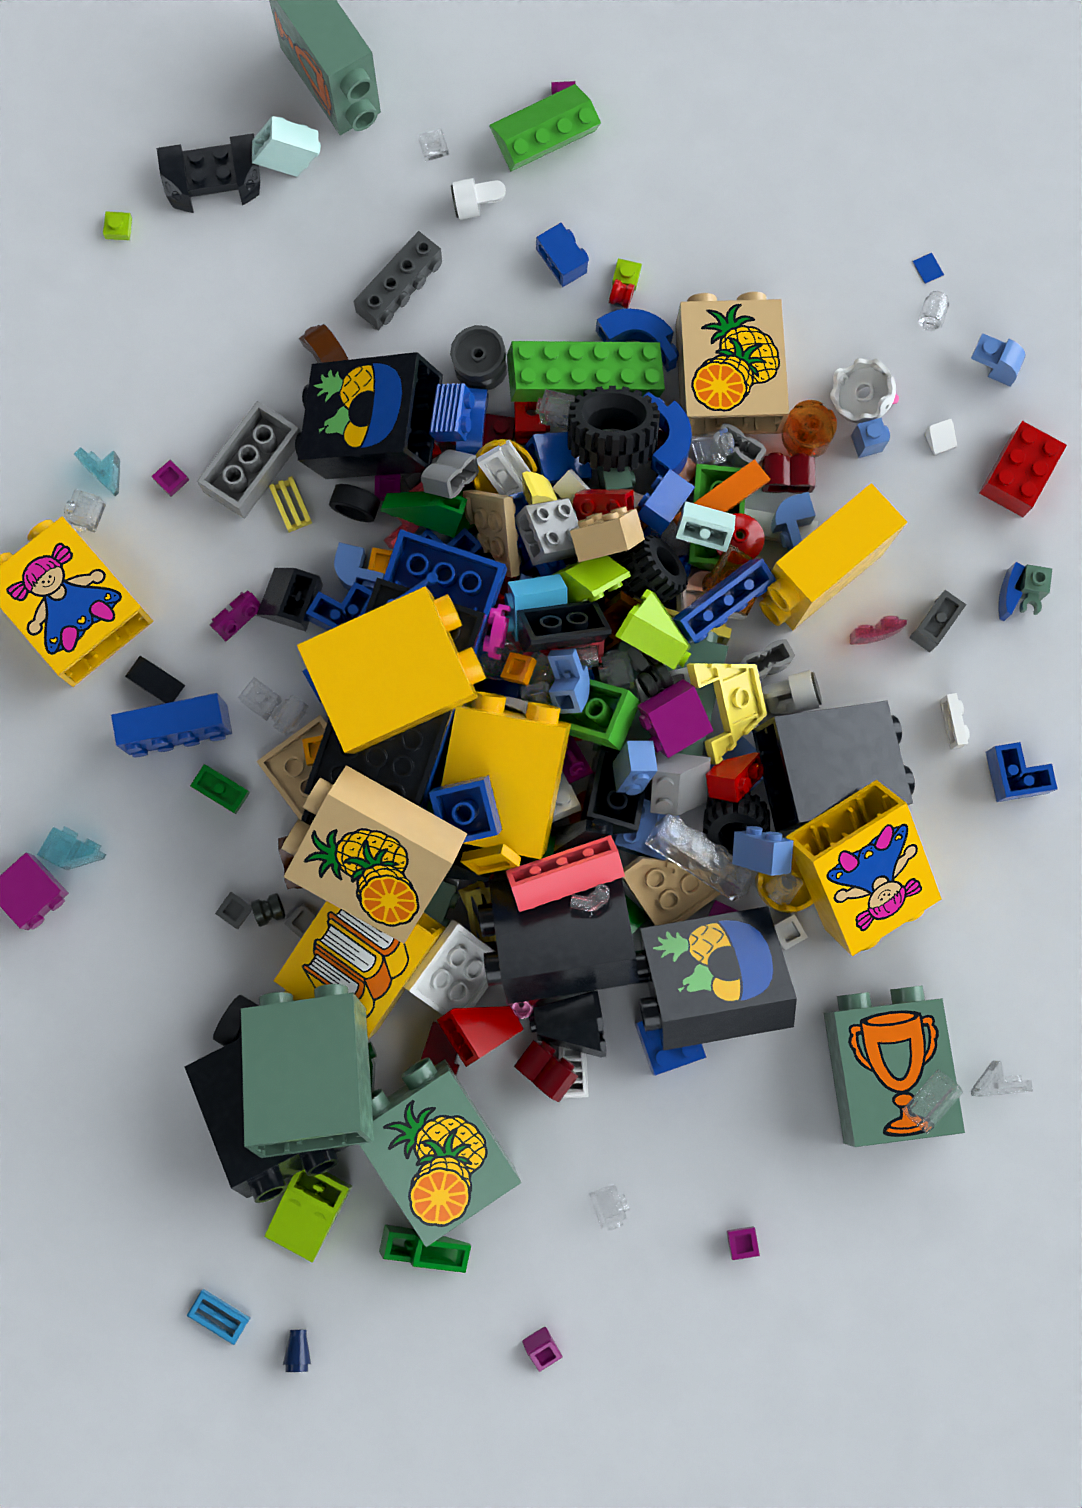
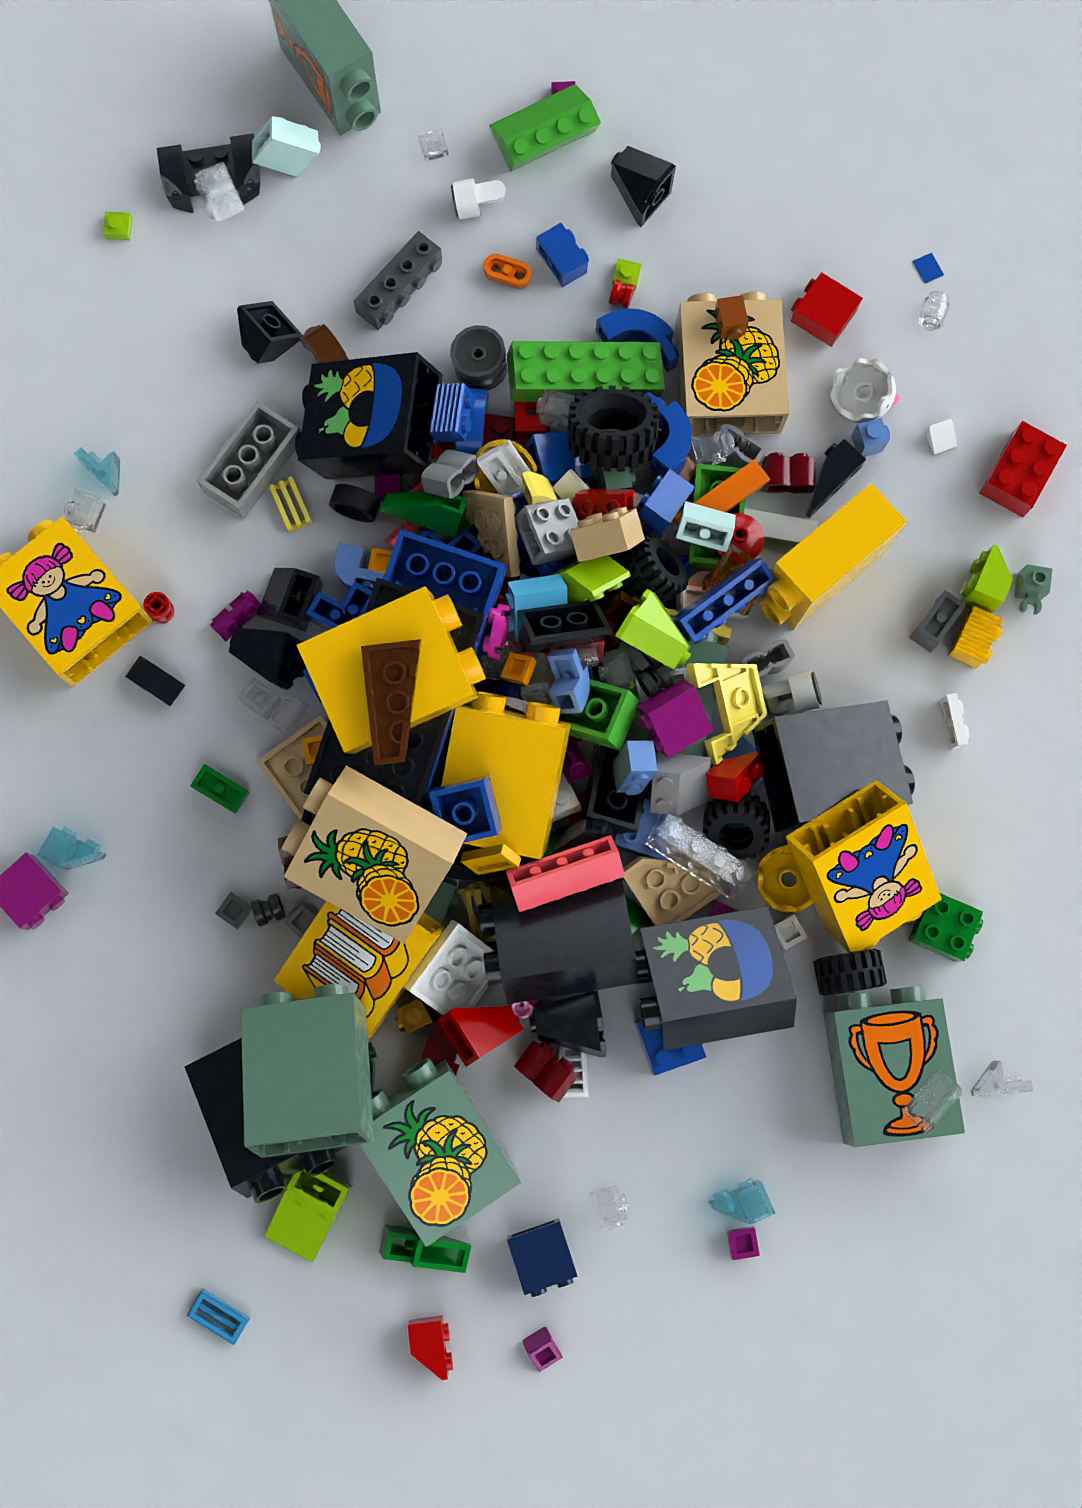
blue brick [111,693,232,758] -> none
magenta plate [151,460,189,497] -> none
black tyre [213,995,259,1046] -> none
dark blue cone [283,1330,311,1372] -> none
blue hinge [386,572,438,604] -> none
clear arm [570,884,610,912] -> none
medium blue brick [732,826,794,876] -> none
clear brick [765,872,804,905] -> none
medium blue brick [771,492,816,552] -> none
clear orange brick [781,400,837,458] -> none
clear pink slope [850,616,907,645] -> none
medium blue brick [971,333,1026,387] -> none
blue brick [985,742,1058,802] -> none
blue slope [998,562,1025,621] -> none
none -> red wheel [143,592,175,624]
none -> clear brick [194,161,246,222]
none -> black slope [228,627,307,690]
none -> black slope [237,301,303,364]
none -> reddish brown wing [361,639,422,765]
none -> pearl gold brick [394,998,433,1035]
none -> red slope [408,1315,453,1380]
none -> orange plate [484,254,531,289]
none -> dark blue brick [507,1218,578,1297]
none -> black slope [611,146,676,227]
none -> clear light blue slope [708,1178,776,1225]
none -> dark orange brick [714,295,749,340]
none -> red brick [790,272,863,347]
none -> black slope [806,439,866,519]
none -> black tyre [813,949,887,996]
none -> green brick [908,893,983,962]
none -> yellow brick [948,605,1003,668]
none -> lime slope [960,544,1013,613]

